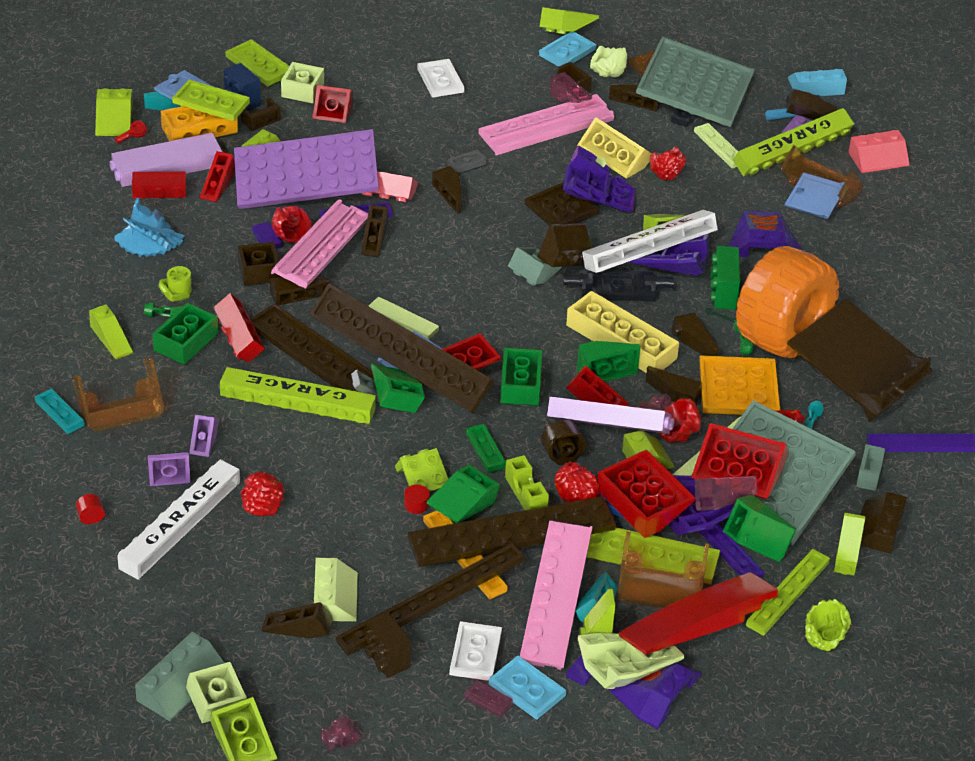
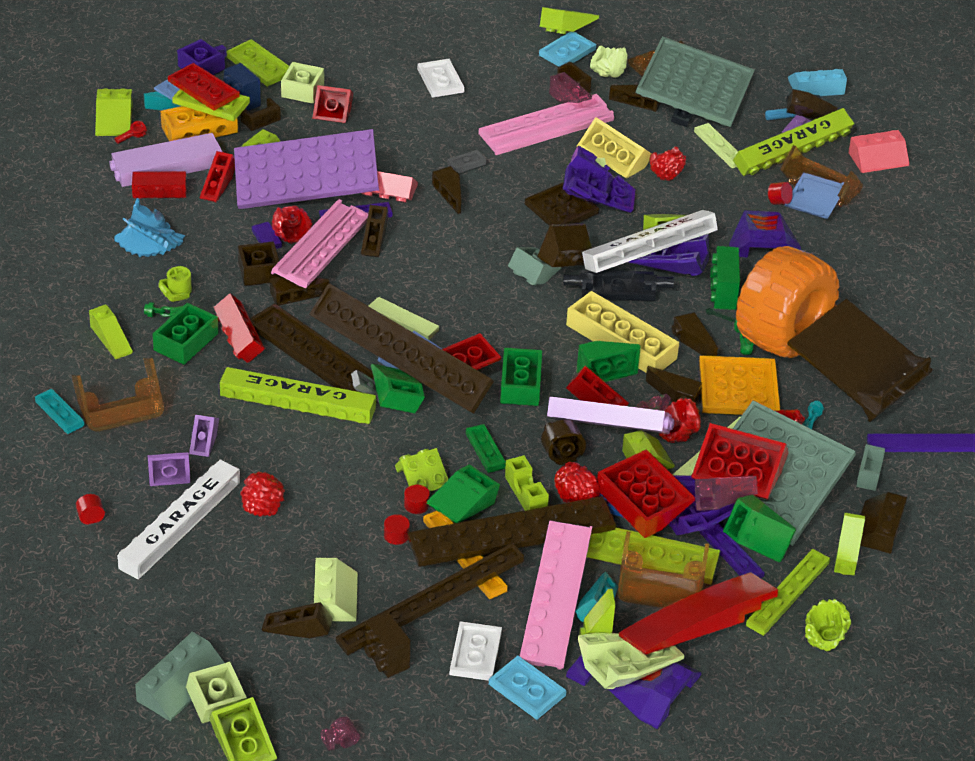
clear pink plate [464,680,513,718] -> none
none -> red tile [168,63,240,111]
none -> dark purple hinge [177,39,227,75]
none -> red piece [384,515,410,545]
none -> red piece [768,182,793,205]

